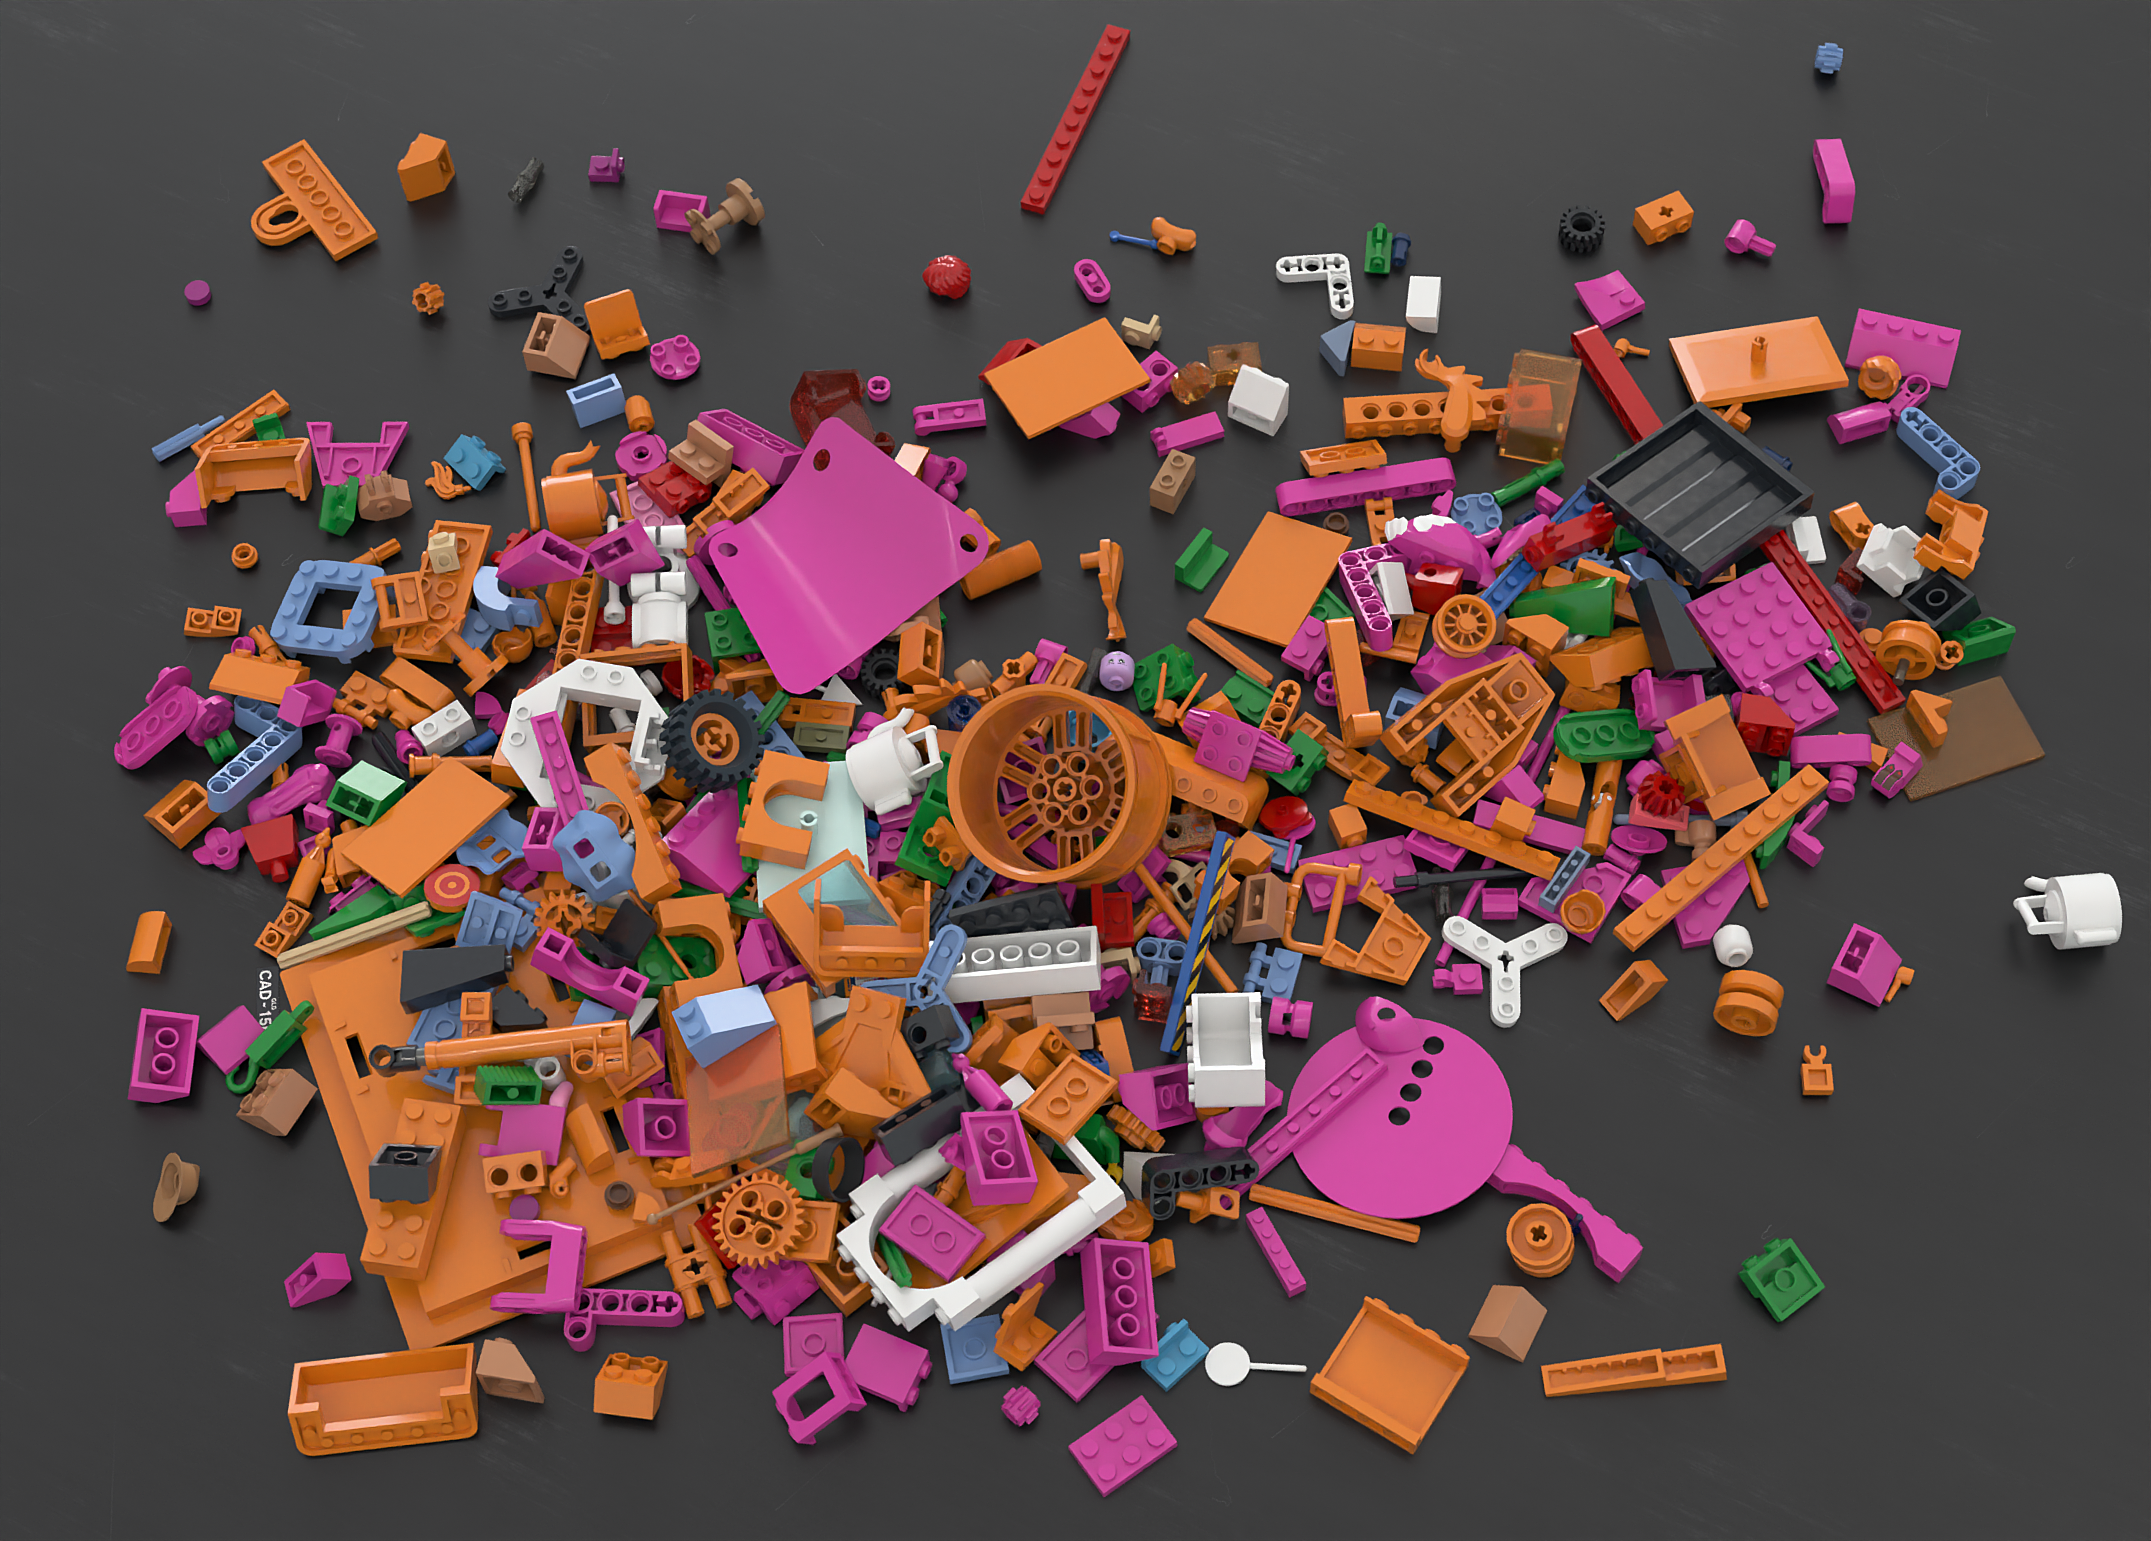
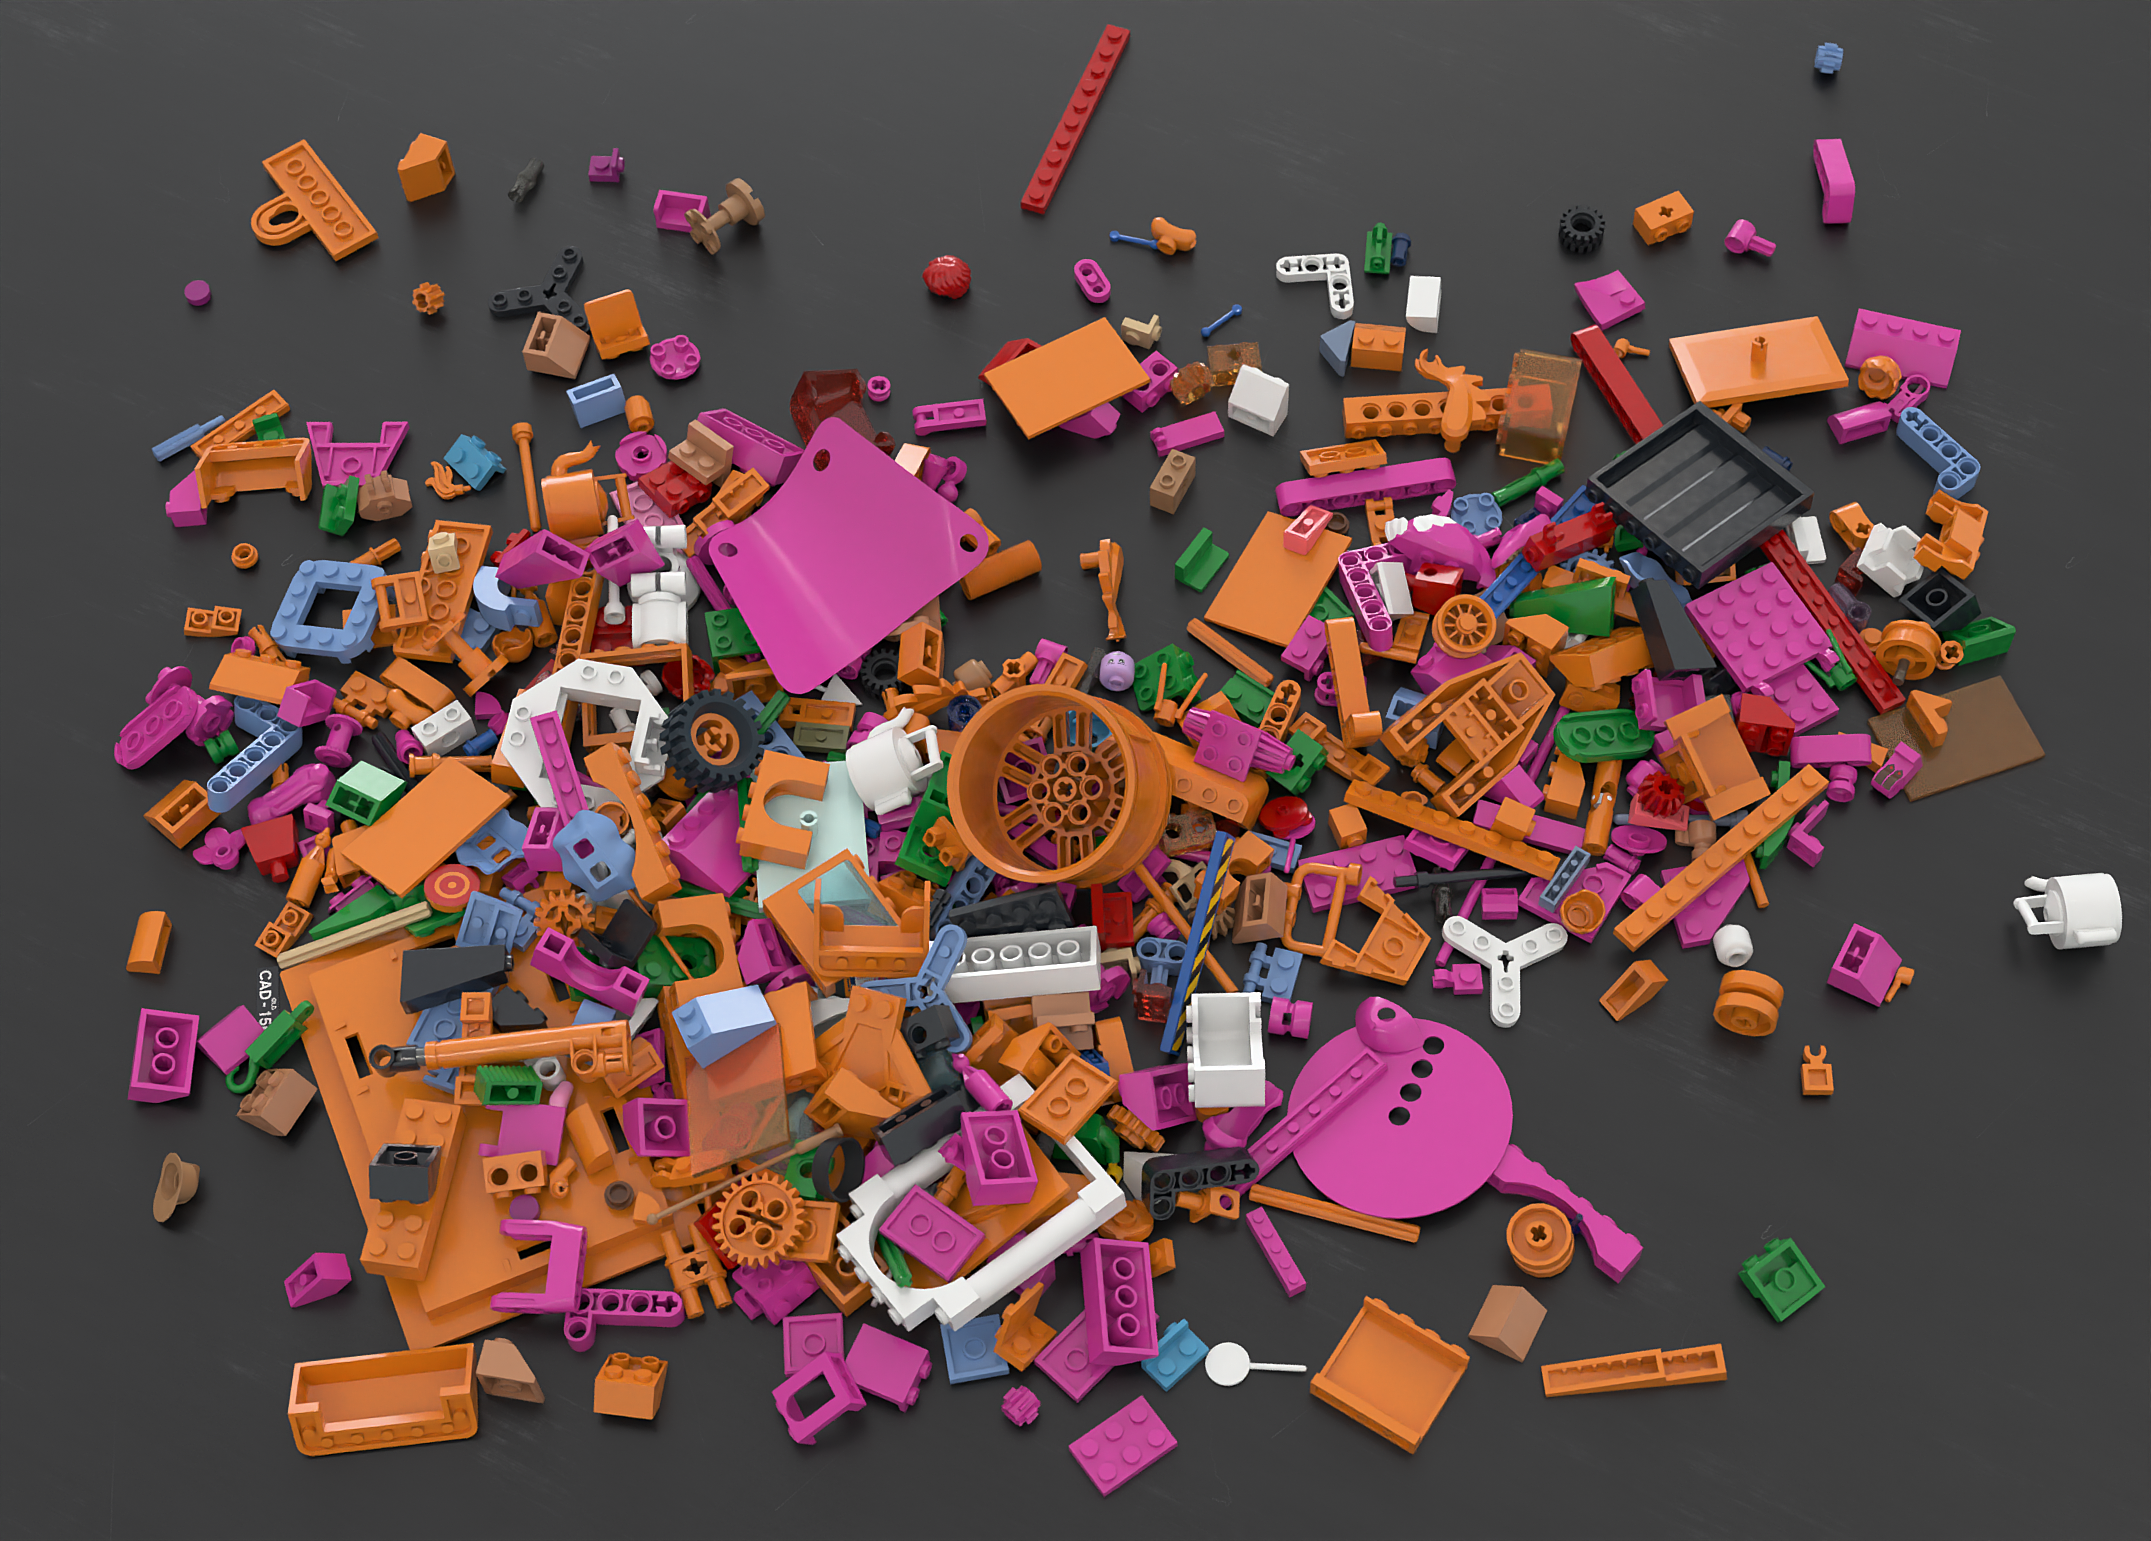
none -> blue hinge [1201,304,1242,337]
none -> coral slope [1283,505,1333,555]

